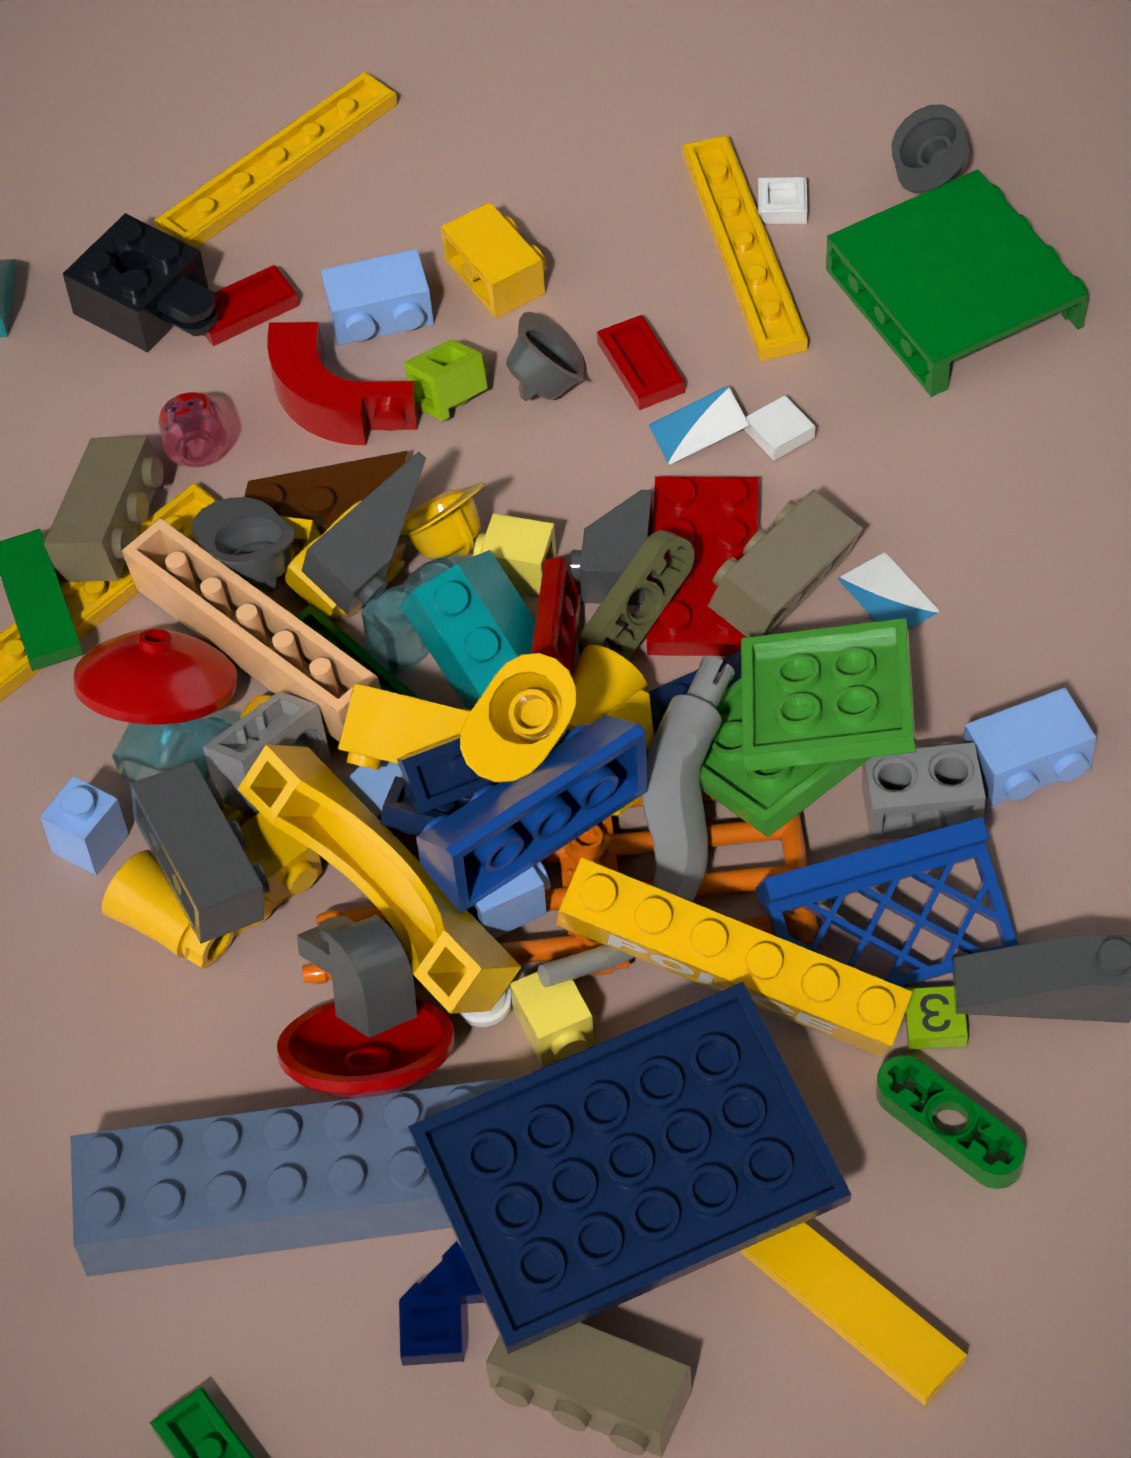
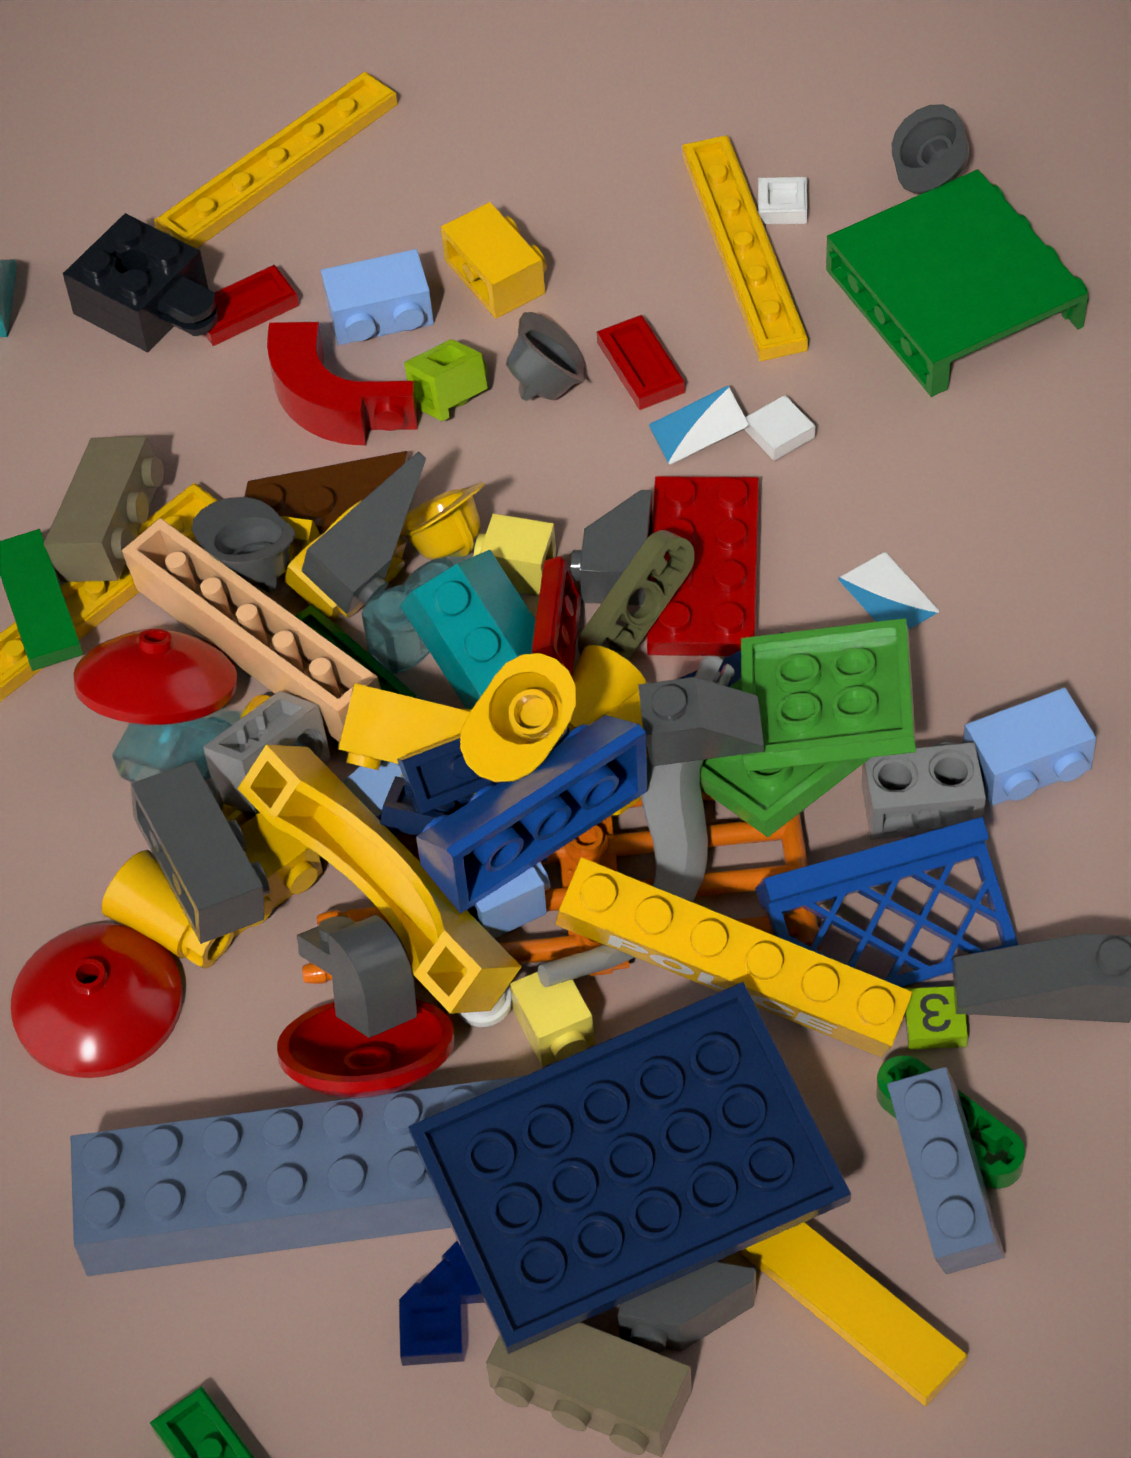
light blue brick [39,776,129,876] -> none
clear pink head [158,392,228,468] -> none
dark tan brick [708,489,863,637] -> none
none -> red dish [10,923,183,1078]
none -> dark grey slope [618,1262,756,1353]
none -> dark grey slope [638,677,765,767]
none -> sand blue brick [887,1067,1005,1274]

